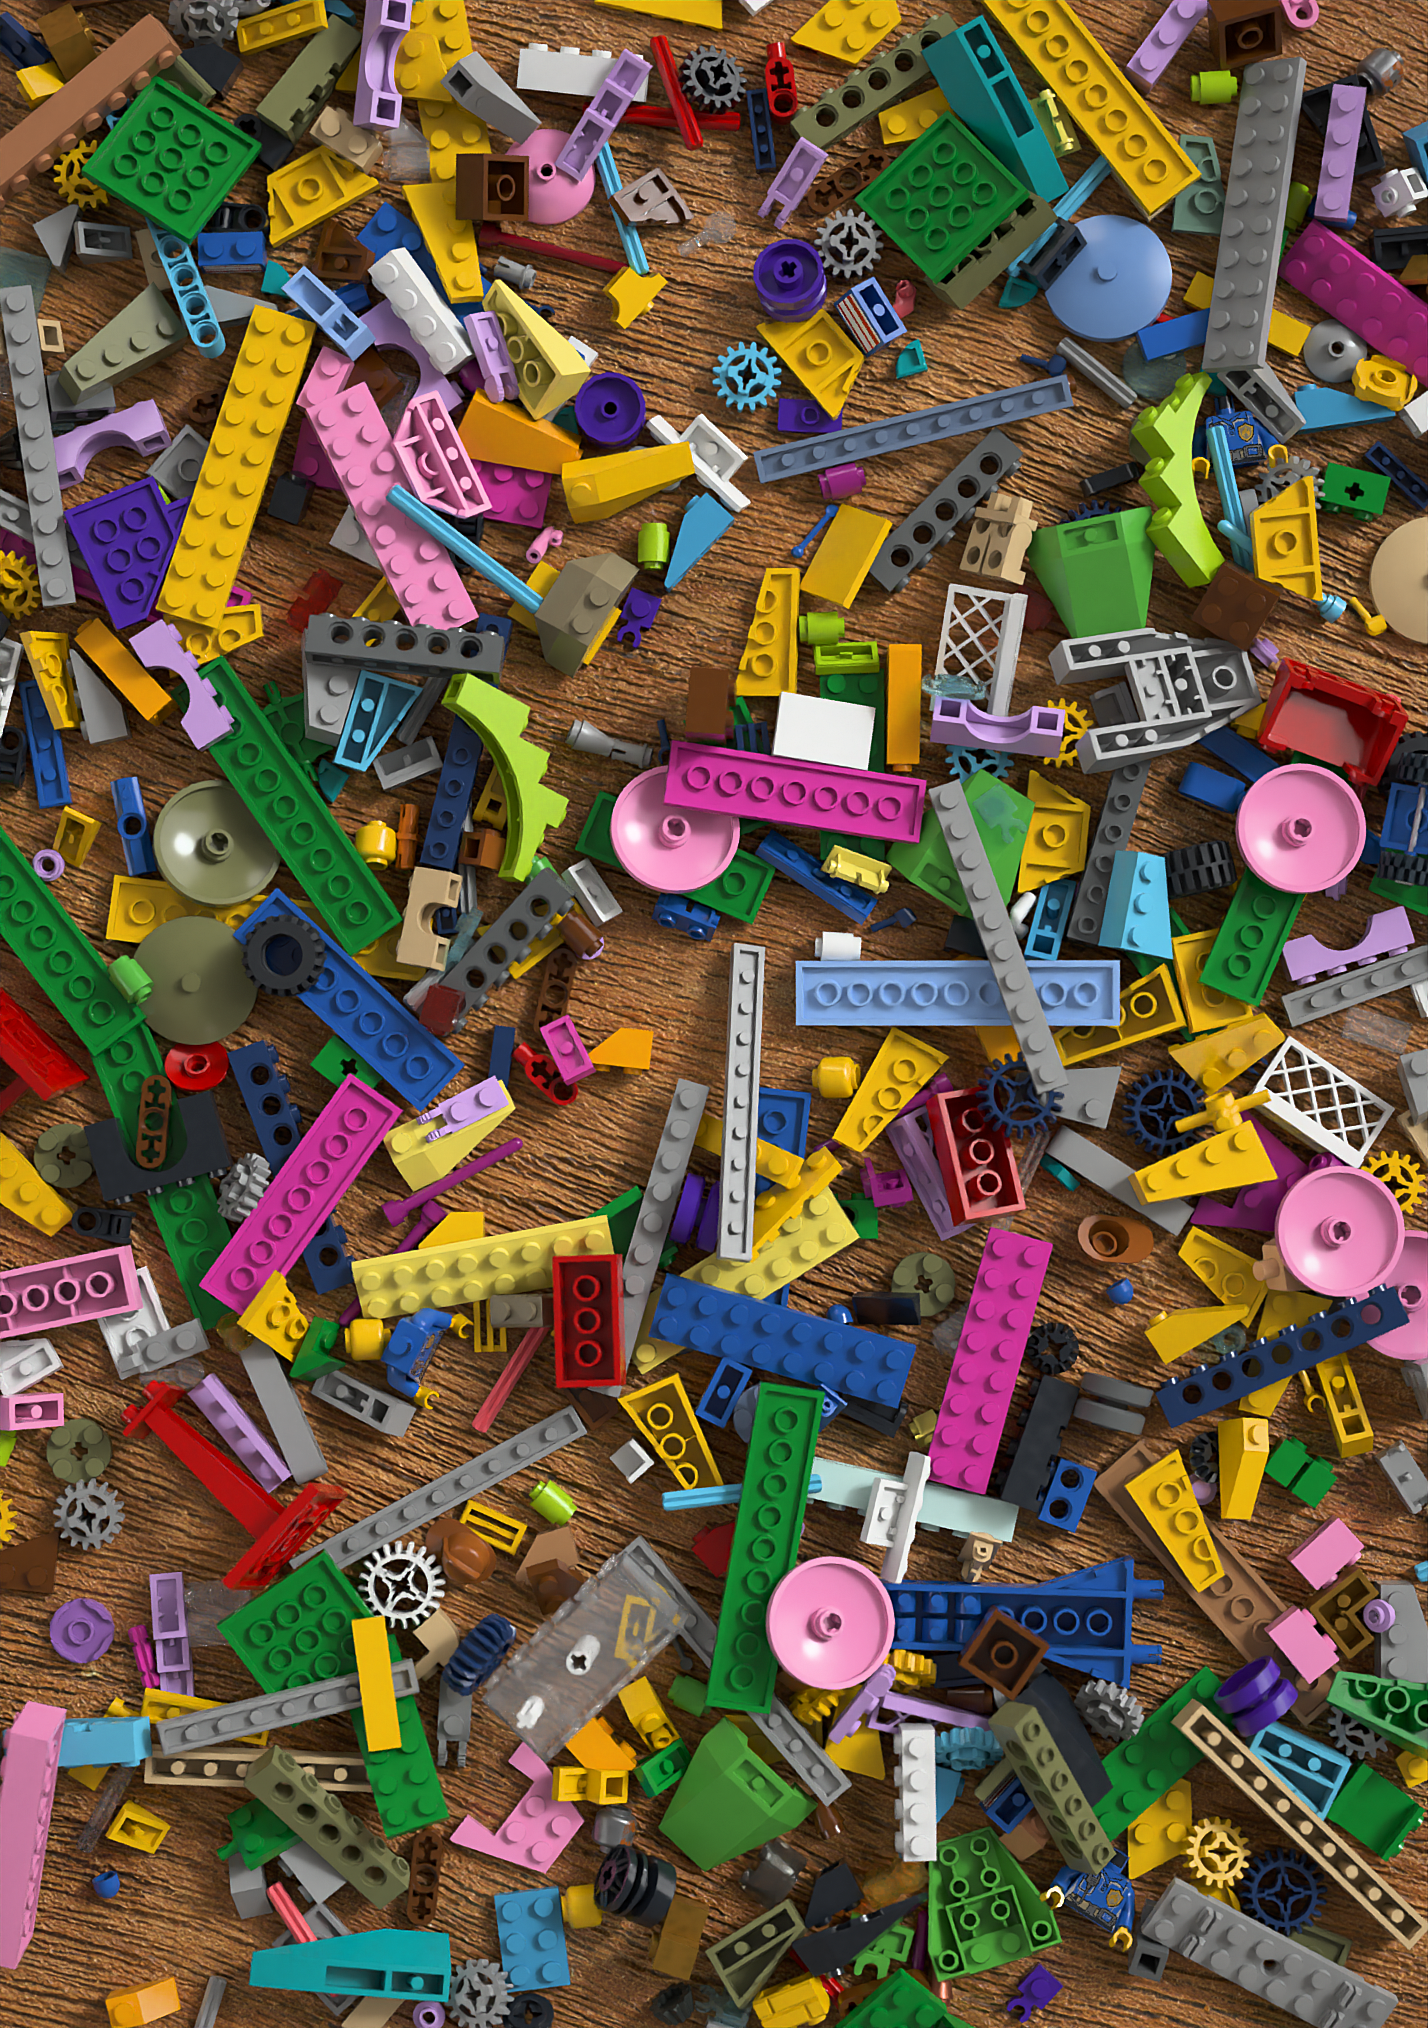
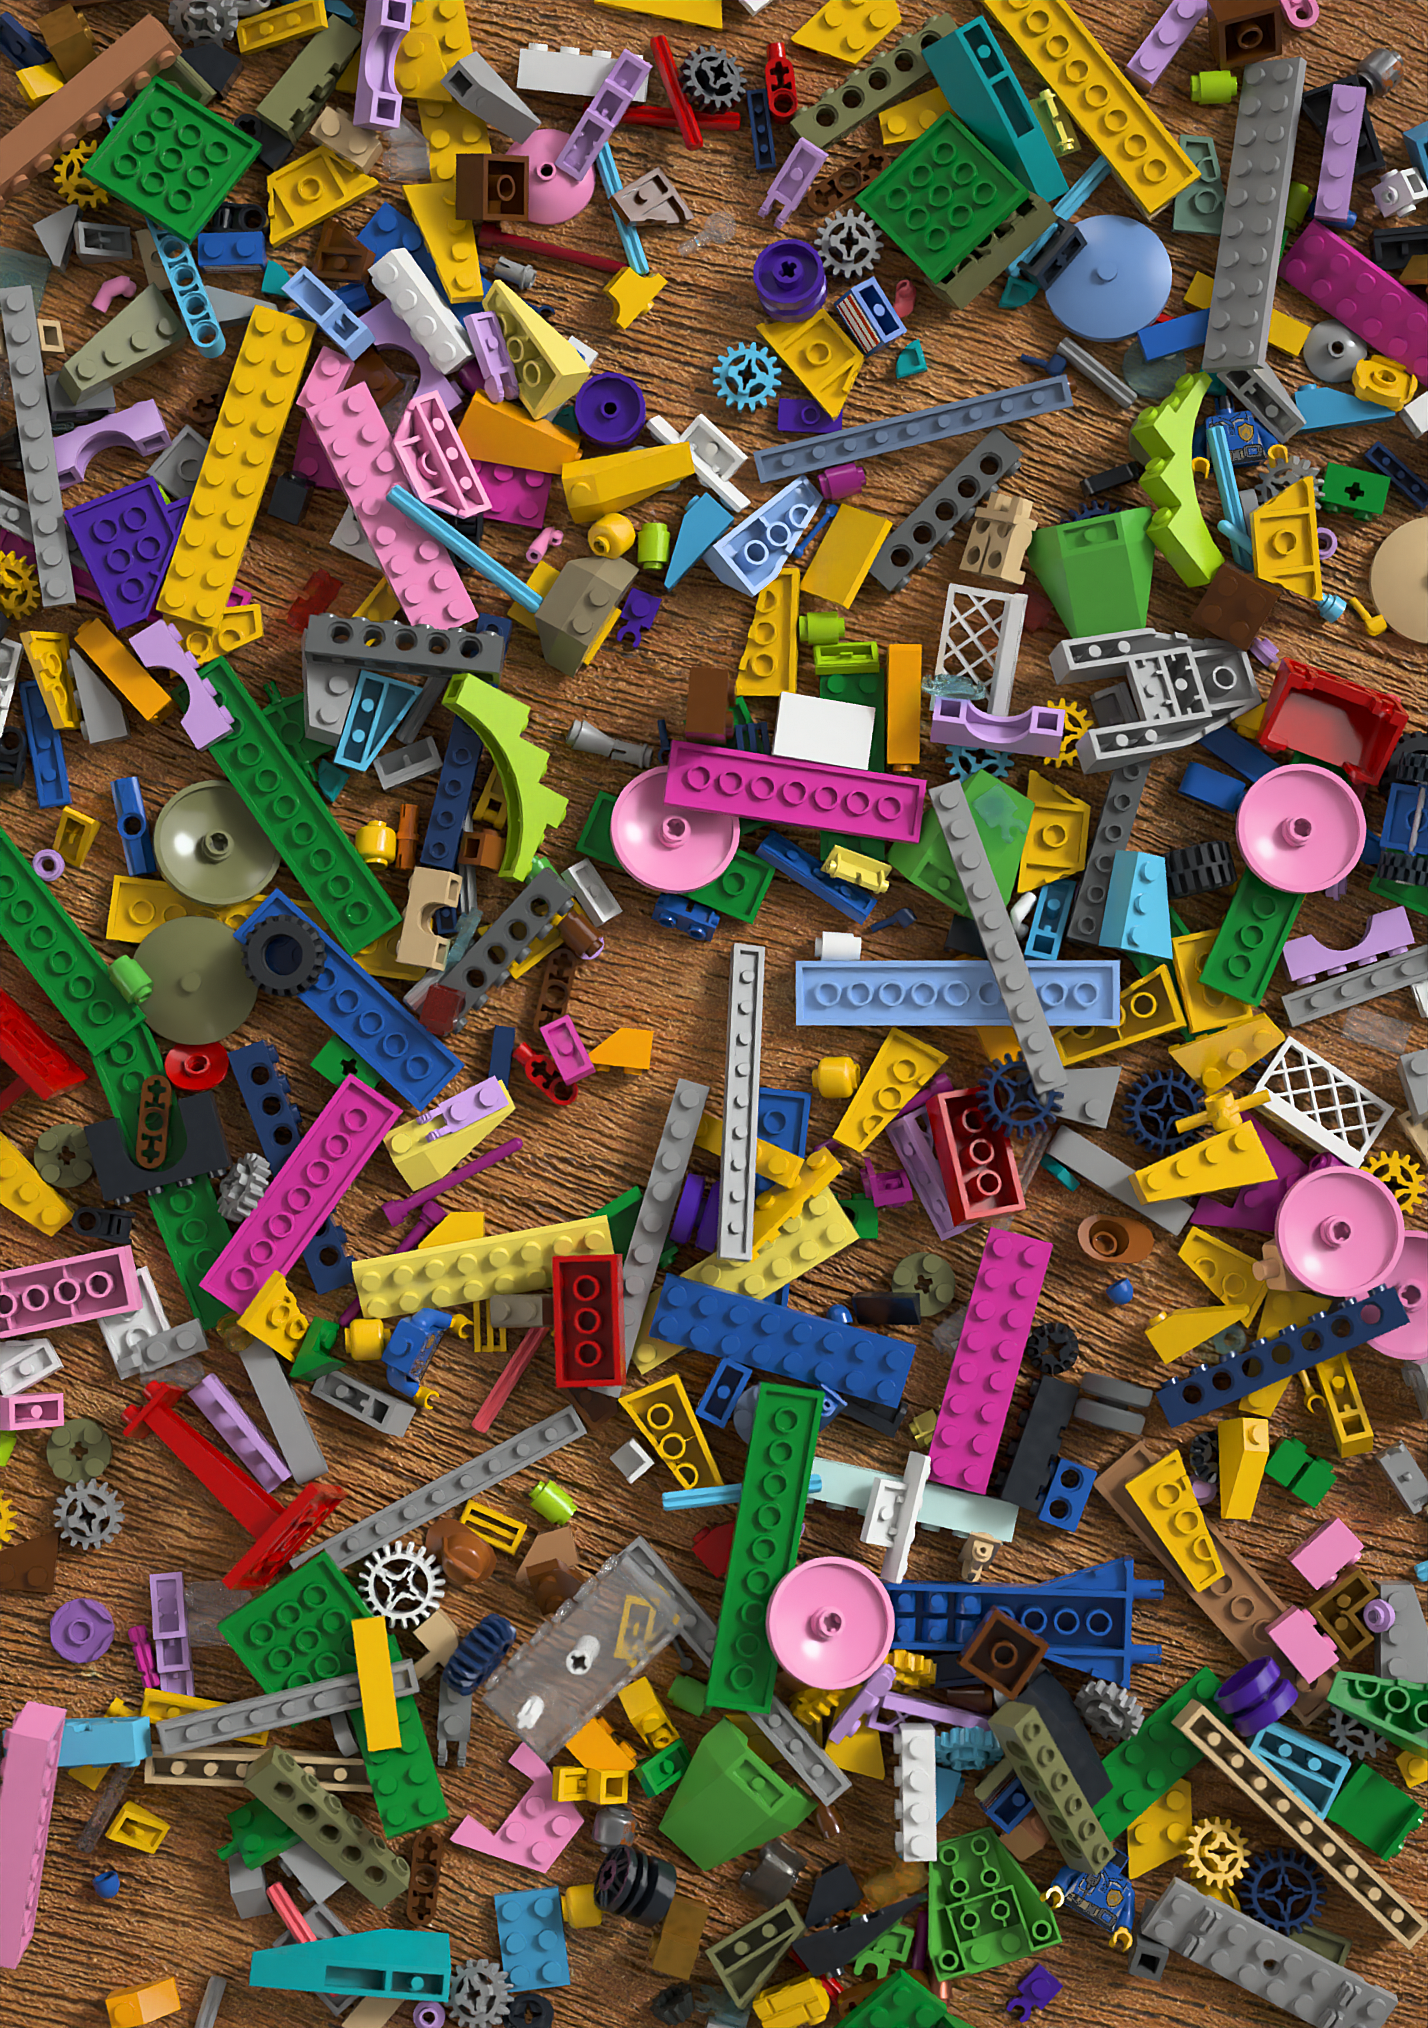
none -> bright pink arm [91,275,137,314]
none -> light grey beam [329,1710,361,1757]
none -> yellow head [588,513,635,560]
none -> light blue wedge [701,474,823,597]
none -> lavender plate [1317,528,1337,560]

